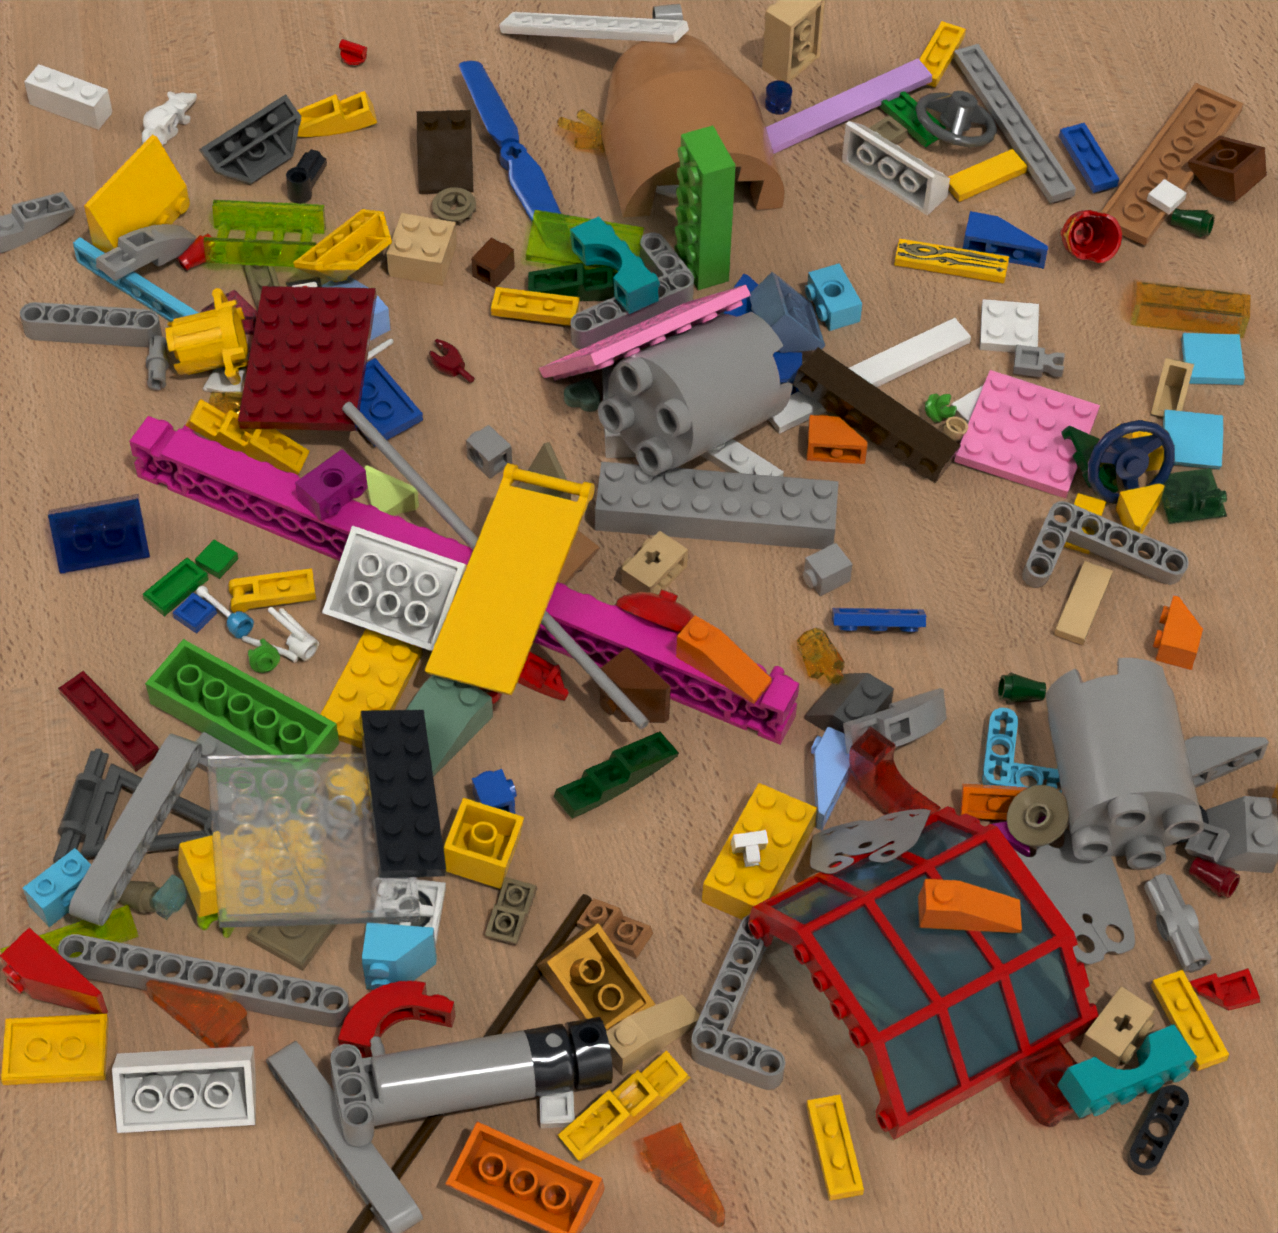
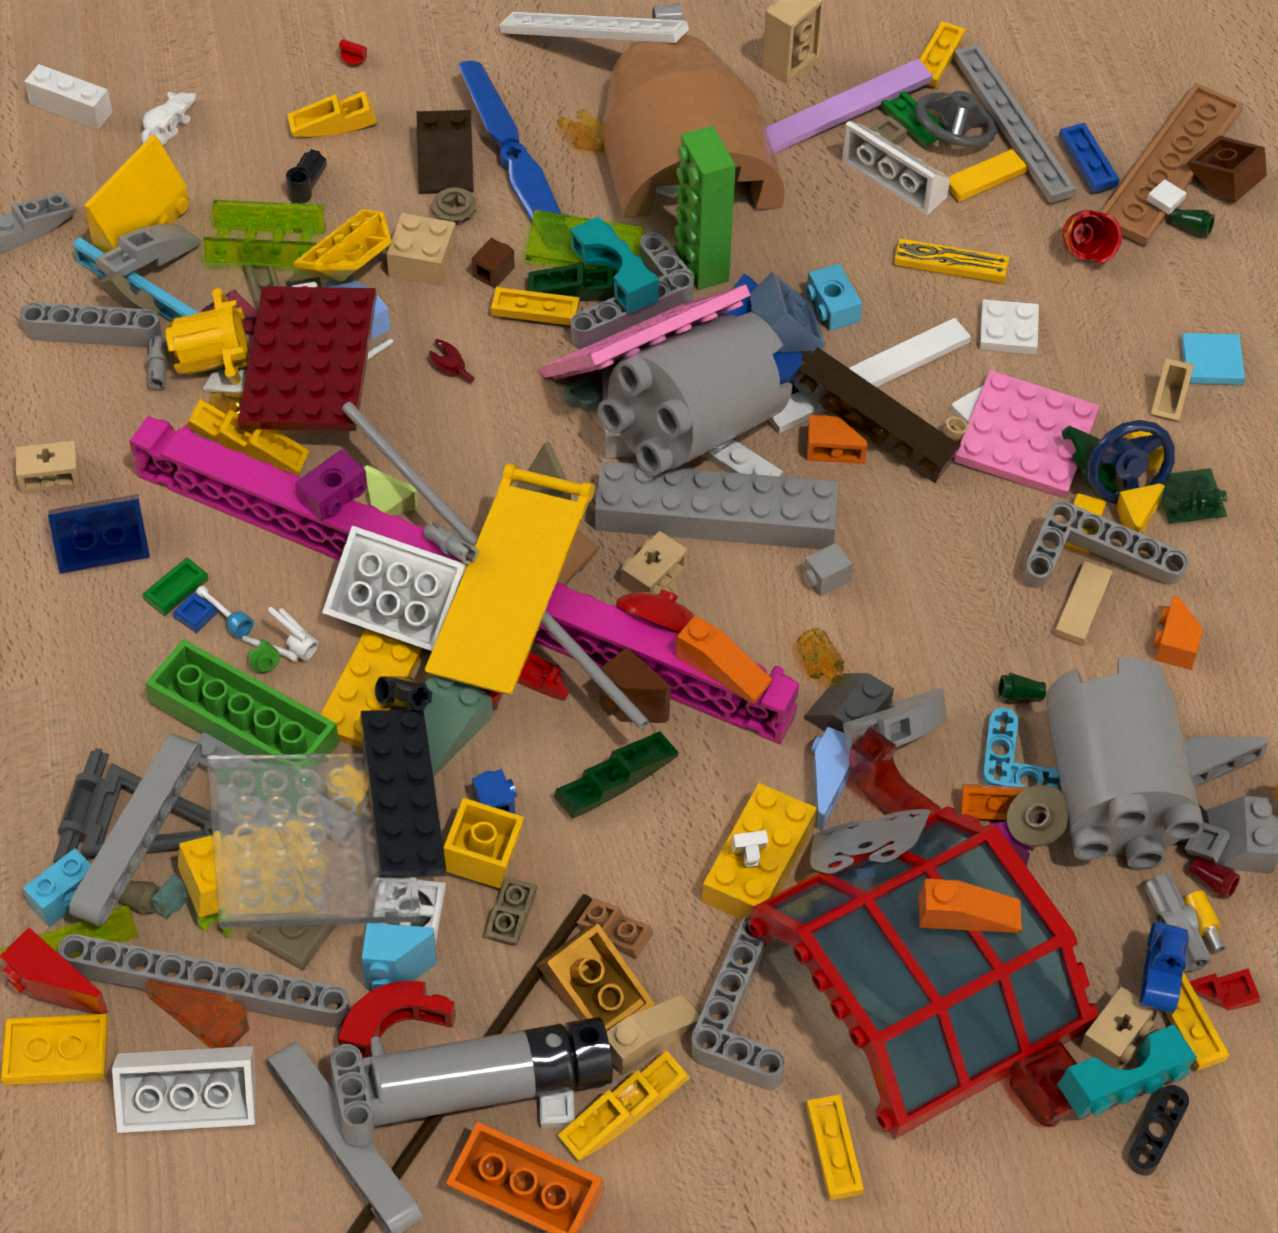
dark red tile [58,671,159,772] -> none
red cone [177,233,220,271] -> none
green tile [195,539,239,579] -> none
dark grey wedge [199,94,301,185] -> none
yellow plate [228,568,316,613] -> none
blue plate [357,358,423,447] -> none
light grey brick [466,425,512,479] -> none
clear orange slope [639,1122,726,1228] -> none
clear blue wheel [765,80,793,115] -> none
blue plate [832,608,926,632] -> none
bright green plate [925,393,957,423] -> none
blue slope [963,211,1048,269] -> none
light grey piece [982,829,1135,964] -> none
light grey plate [1013,345,1065,377] -> none
clear yellow slope [1130,279,1251,338] -> none
medium azure slope [1163,409,1223,470] -> none
none -> tan brick [15,441,81,493]
none -> dark tan slope [98,273,160,314]
none -> black piece [375,676,432,711]
none -> light grey pin [424,521,478,565]
none -> blue piece [1139,921,1189,1014]
none -> yellow piece [1183,890,1225,953]

